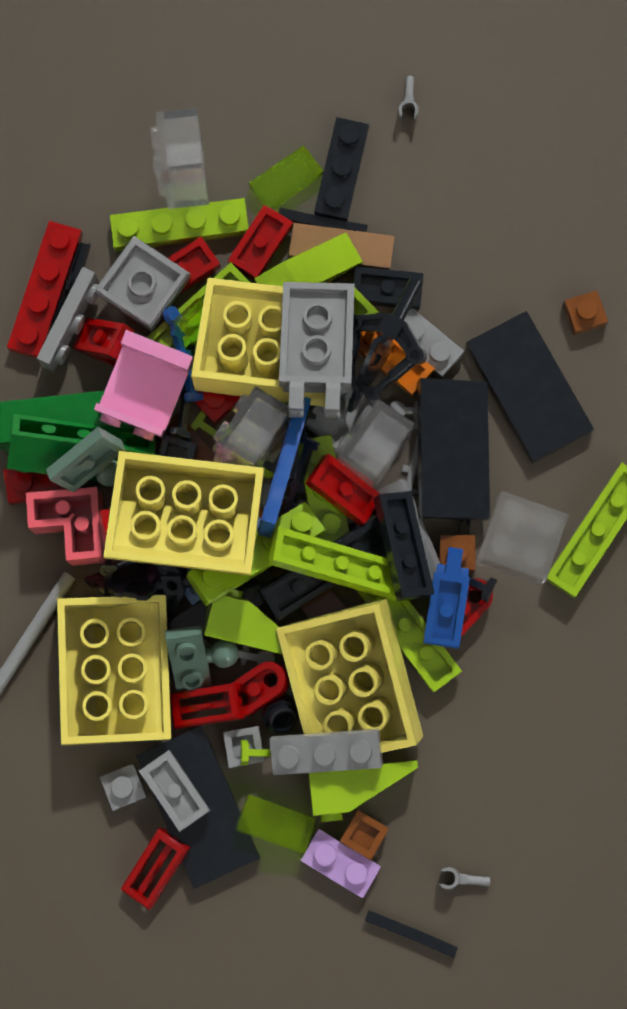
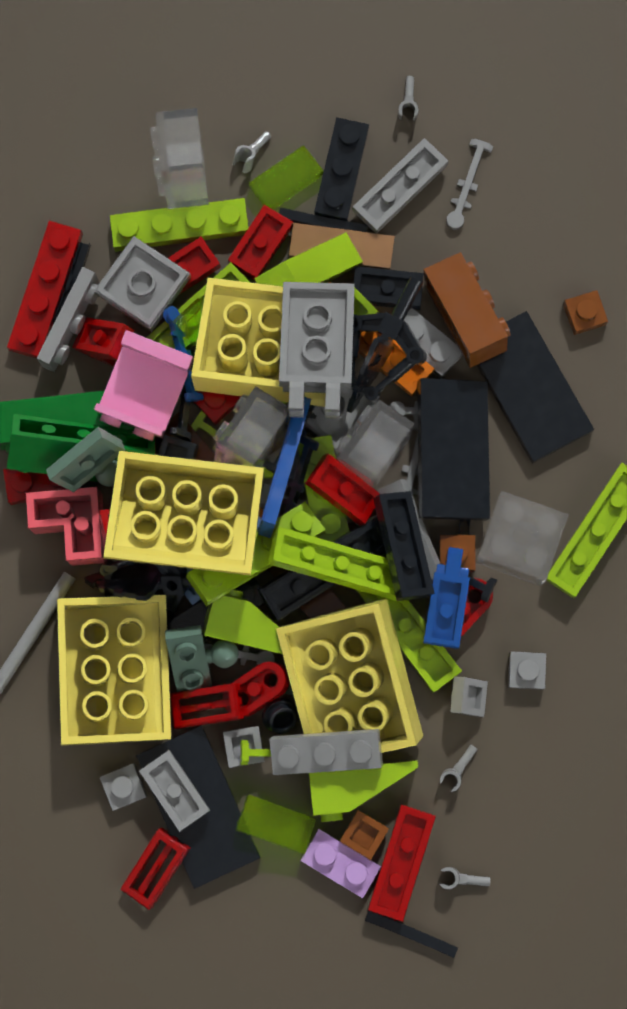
none -> light grey hand [232,131,271,173]
none -> light grey plate [352,138,448,234]
none -> red plate [368,804,436,922]
none -> dark orange brick [423,252,511,368]
none -> light grey hand [440,744,478,792]
none -> light grey piece [446,139,493,230]
none -> light grey plate [450,676,488,717]
none -> light grey plate [508,651,546,690]

